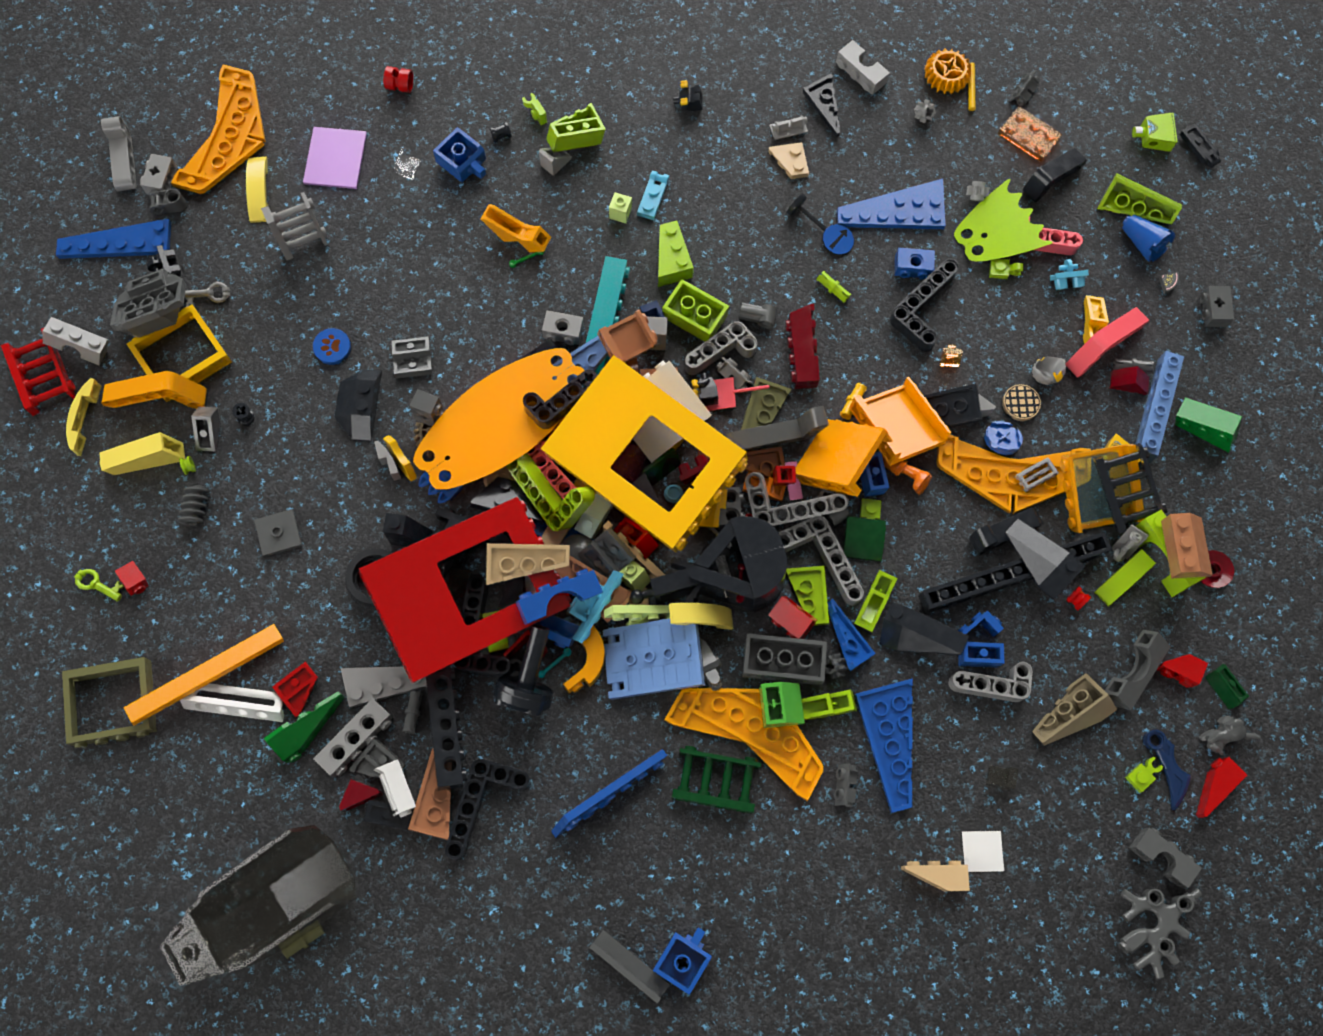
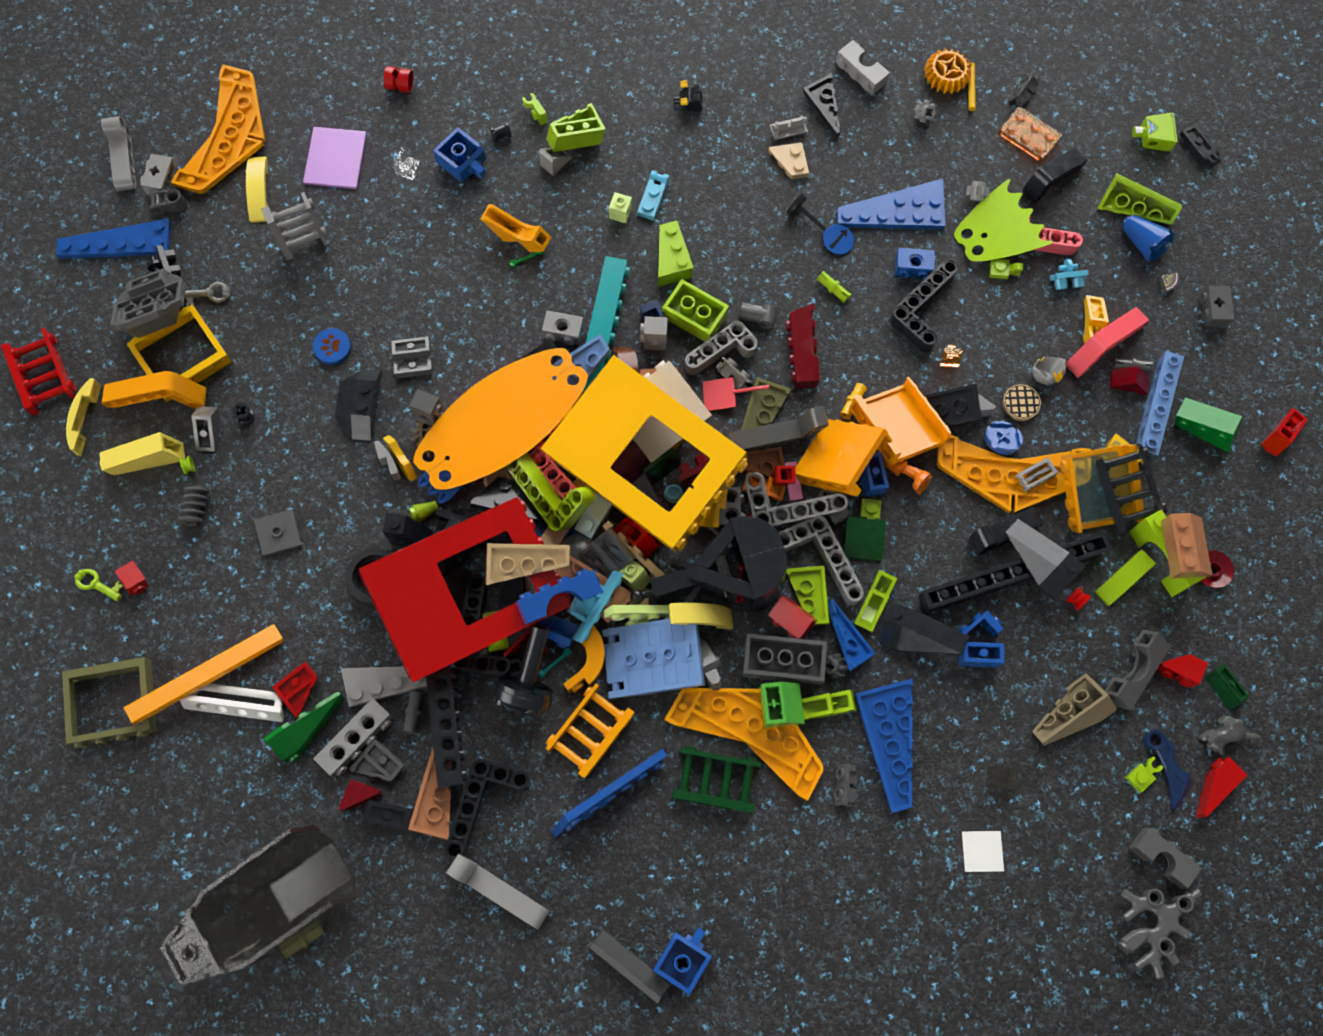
light grey arch [42,317,108,365] -> none
white window [373,760,416,818] -> none
black beam [523,370,597,429] -> none
nougat panel [597,310,658,363] -> none
black piece [691,373,718,406] -> none
tan slope [901,861,970,892] -> none
light grey beam [948,662,1033,702] -> none
light grey hinge [1111,525,1149,562] -> none
none -> lime cone [408,500,438,523]
none -> light grey beam [446,854,550,930]
none -> light orange fence [545,684,635,780]
none -> red slope [1261,408,1308,457]

